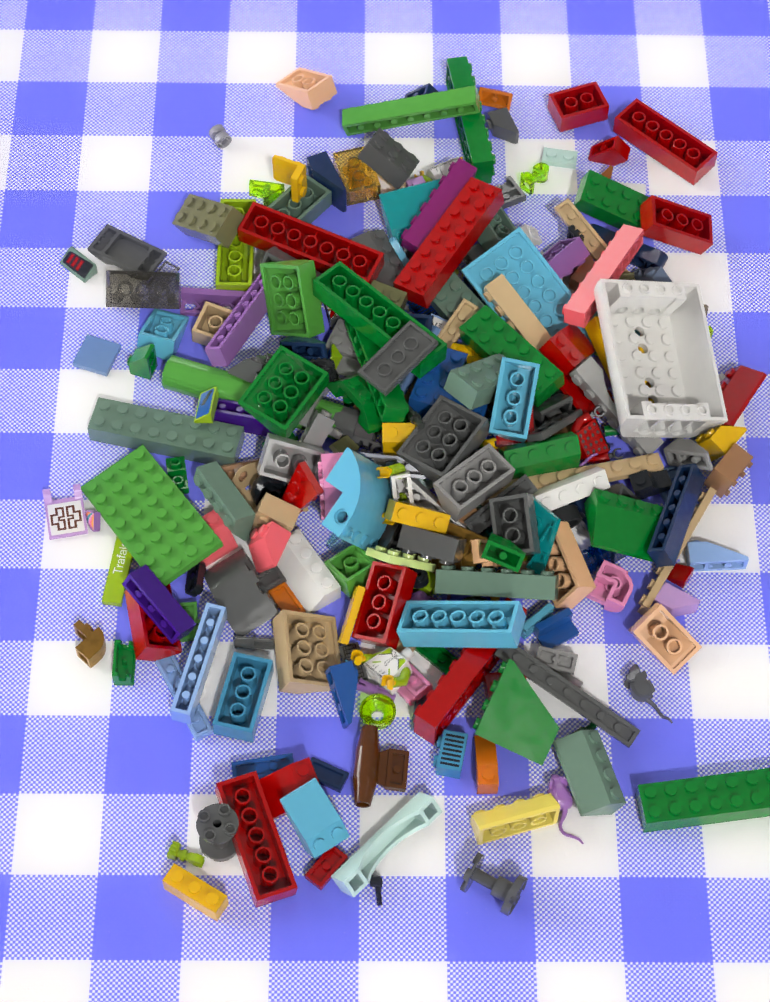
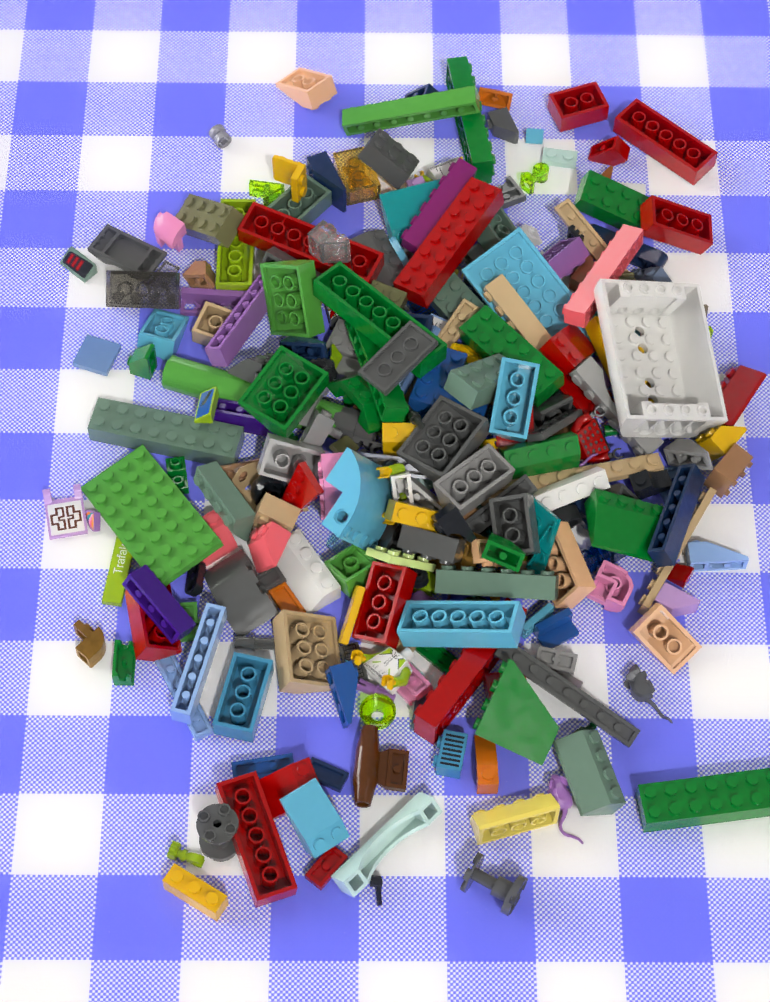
none -> bright pink brick [153,211,187,252]
none -> medium nougat slope [182,261,215,289]
none -> clear slope [308,220,351,263]
none -> black arch [431,503,476,543]
none -> medium azure slope [525,128,544,144]

